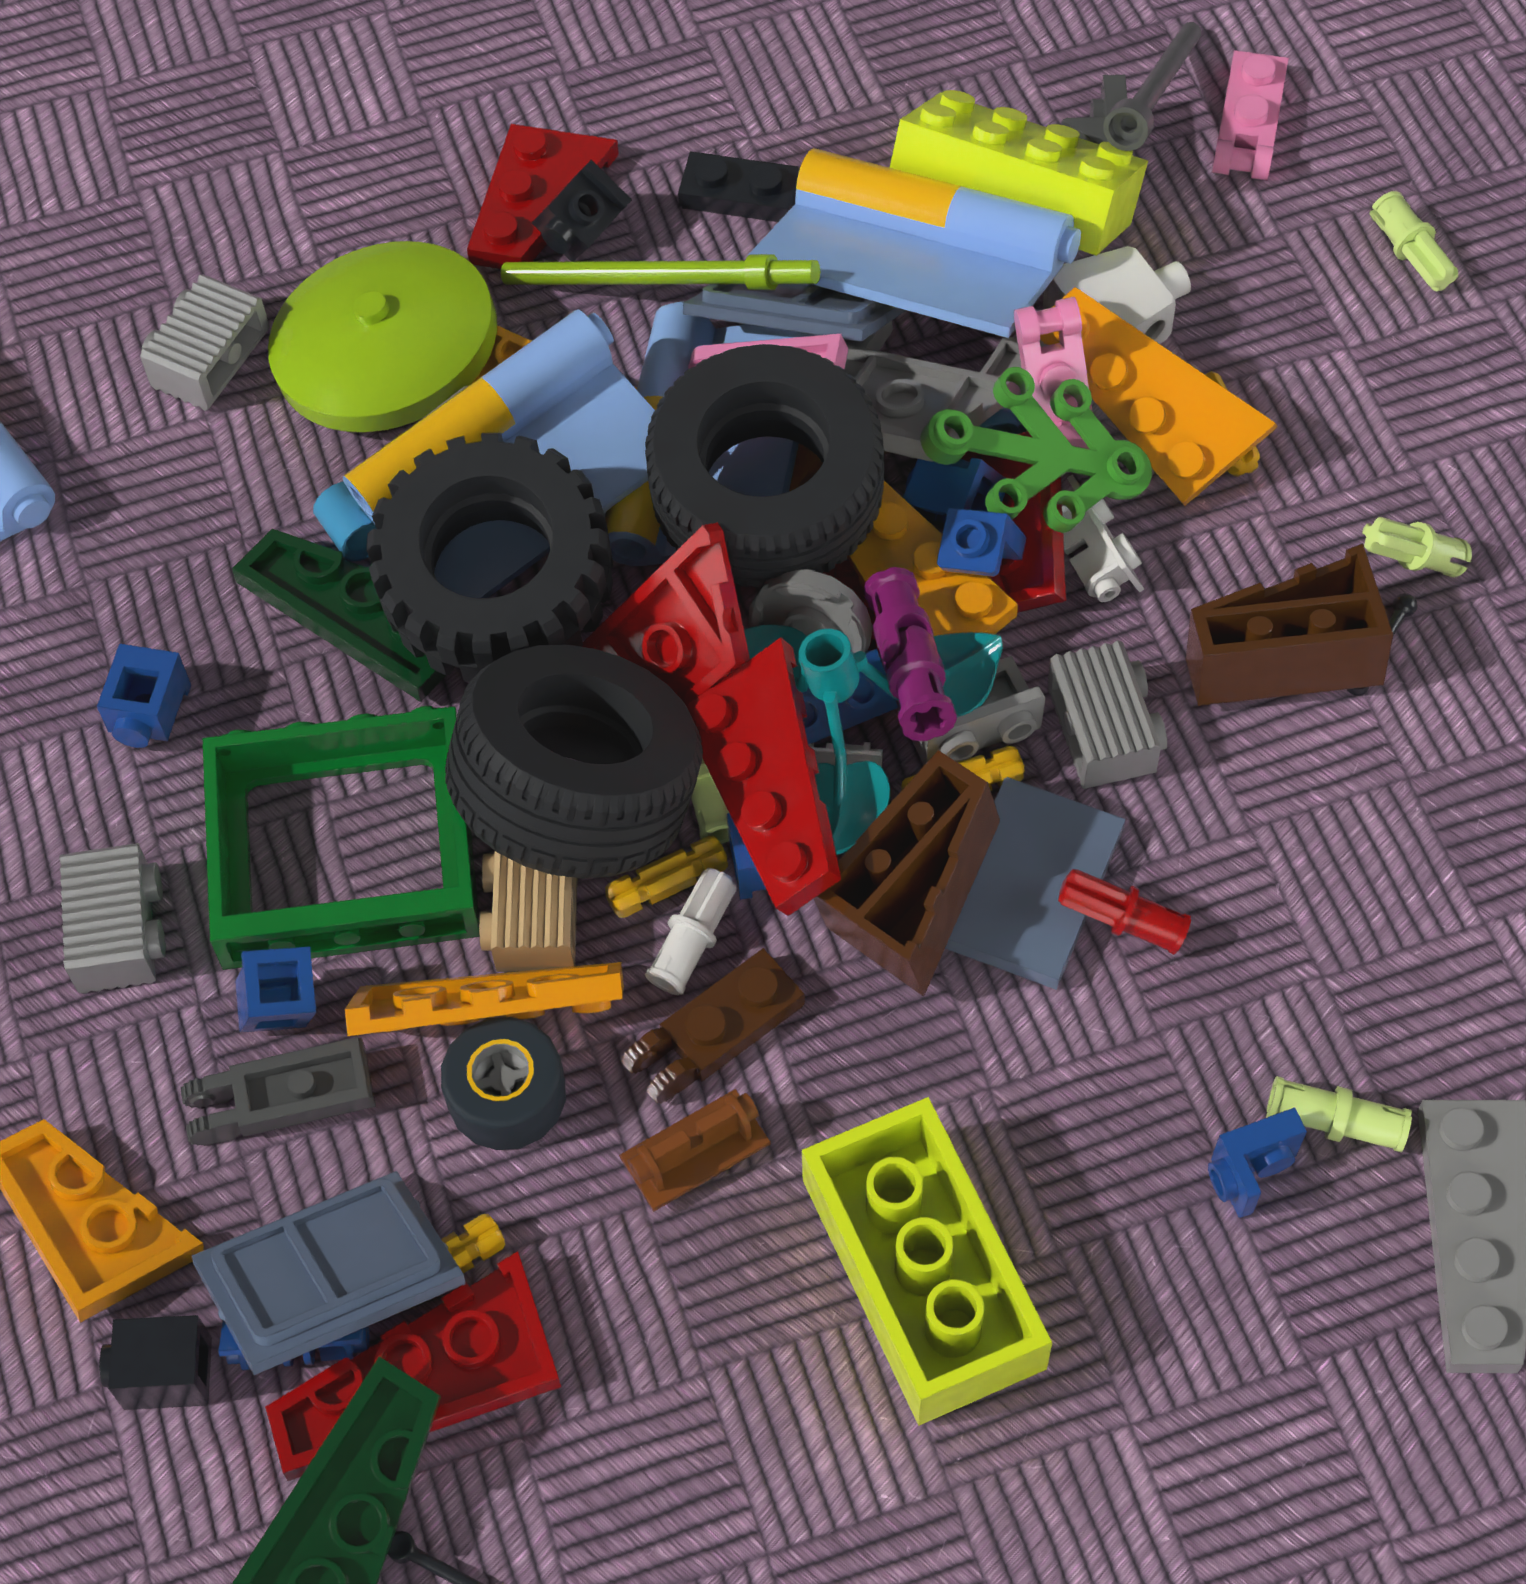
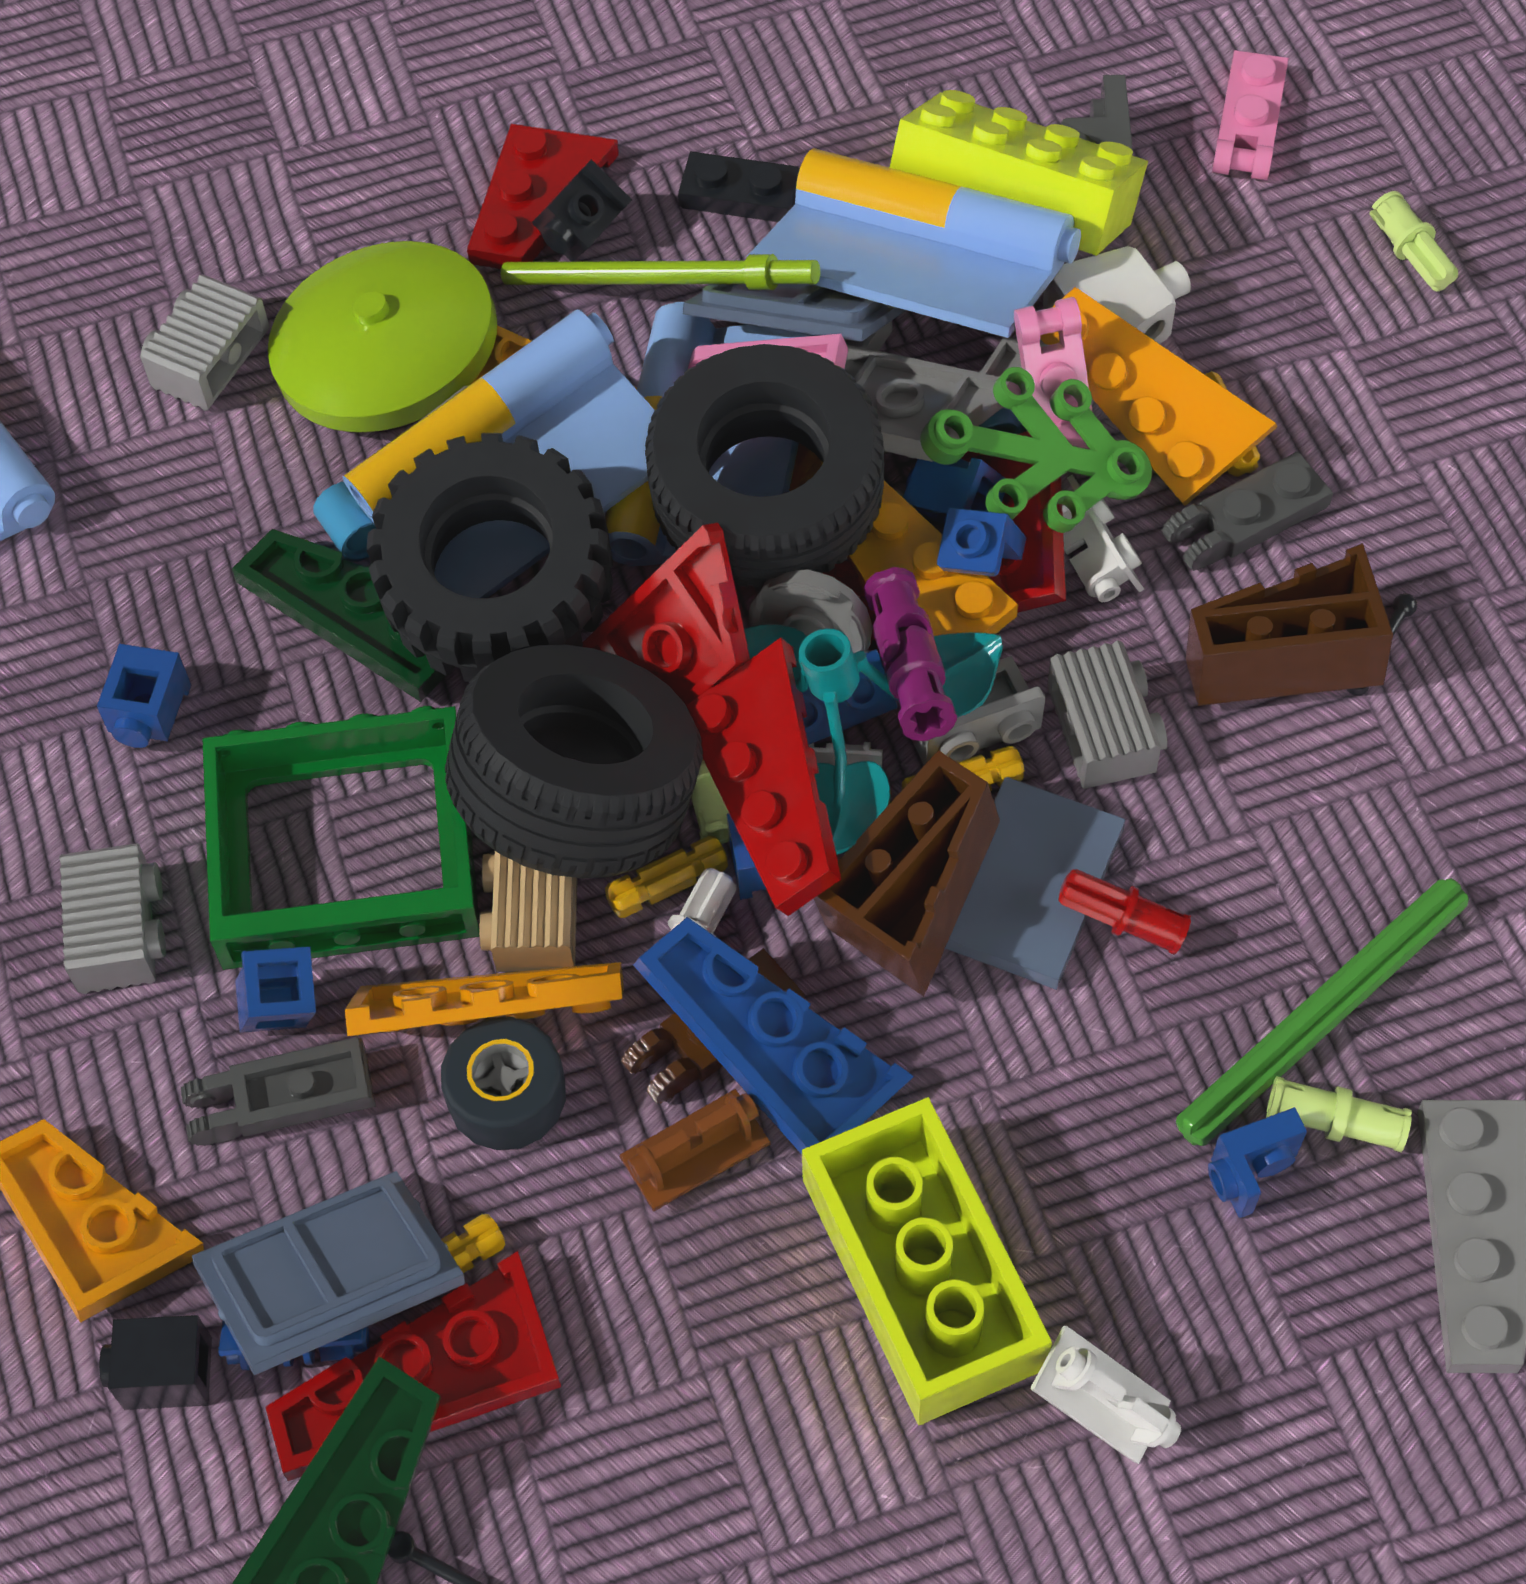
dark grey piece [1103,22,1201,151] -> none
yellowish green axle [1362,517,1472,577] -> none
none -> blue wing [633,917,914,1155]
none -> white hinge [1030,1326,1181,1464]
none -> dark grey hinge [1161,451,1333,571]
none -> bright green axle [1175,878,1469,1146]

